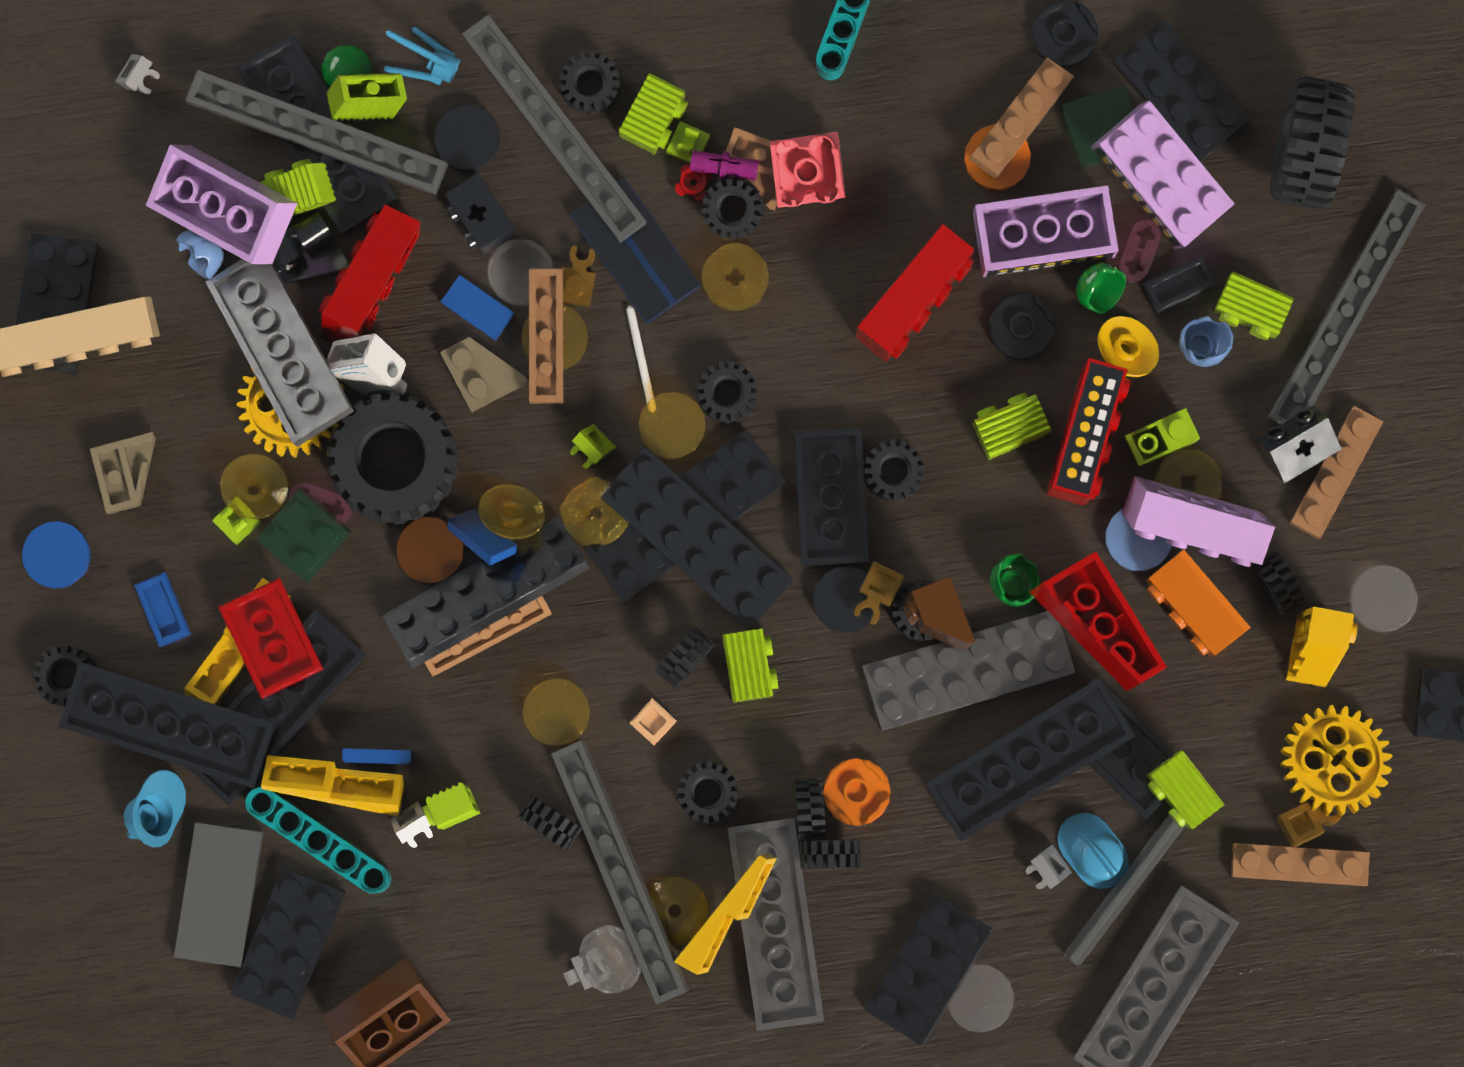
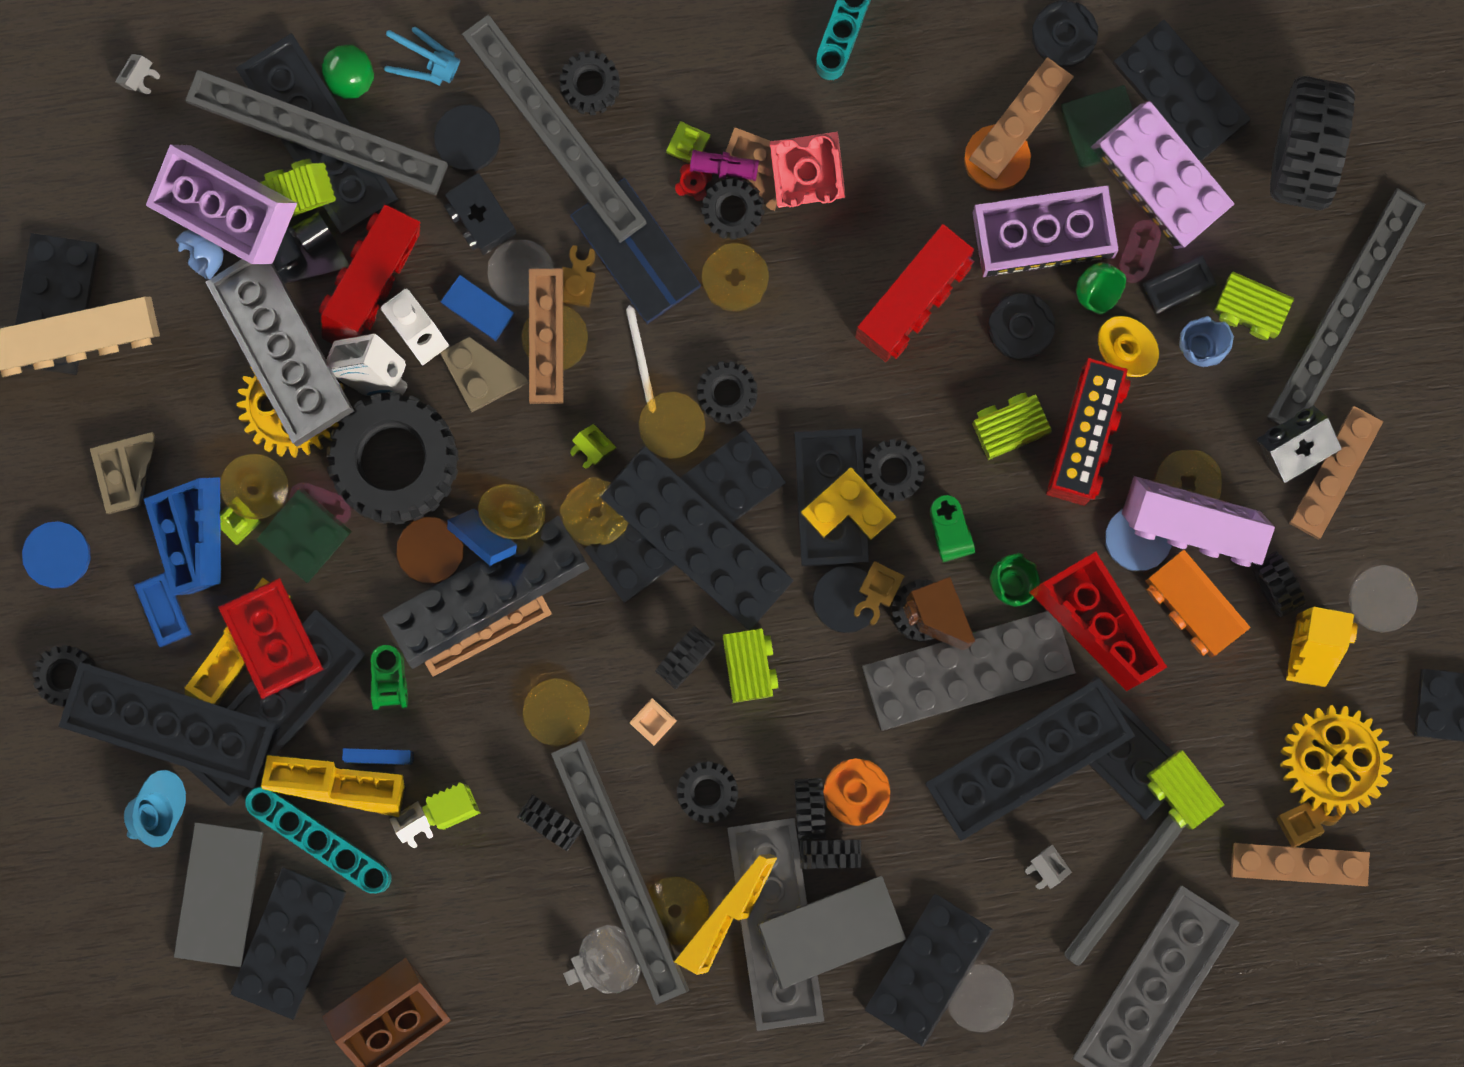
lime brick [327,73,407,121] -> none
lime brick [619,73,688,155] -> none
dark azure piece [1058,813,1129,889] -> none
lime slope [1124,408,1200,467] -> none
none -> blue wedge [144,477,221,596]
none -> green piece [371,645,408,710]
none -> white torso [380,289,449,366]
none -> dark grey tile [757,876,906,989]
none -> yellow plate [801,467,896,540]
none -> green piece [929,495,975,562]

